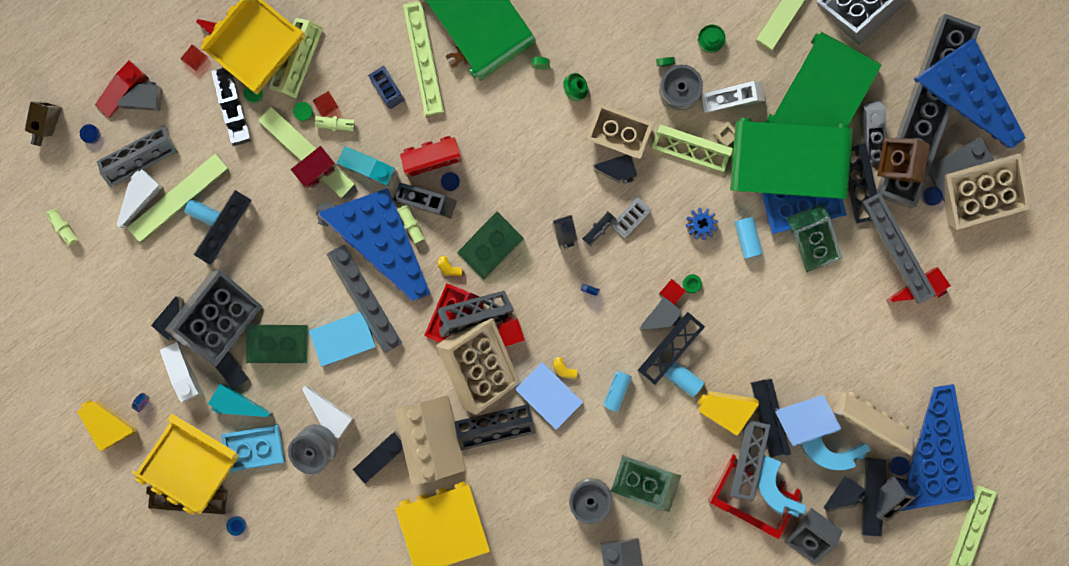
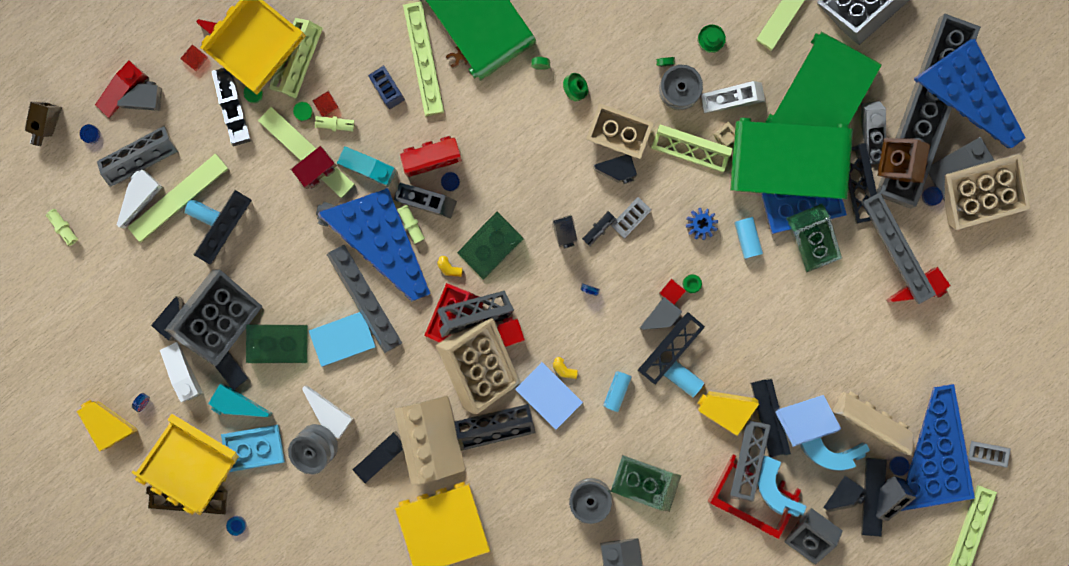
none -> light grey slope [968,441,1011,468]

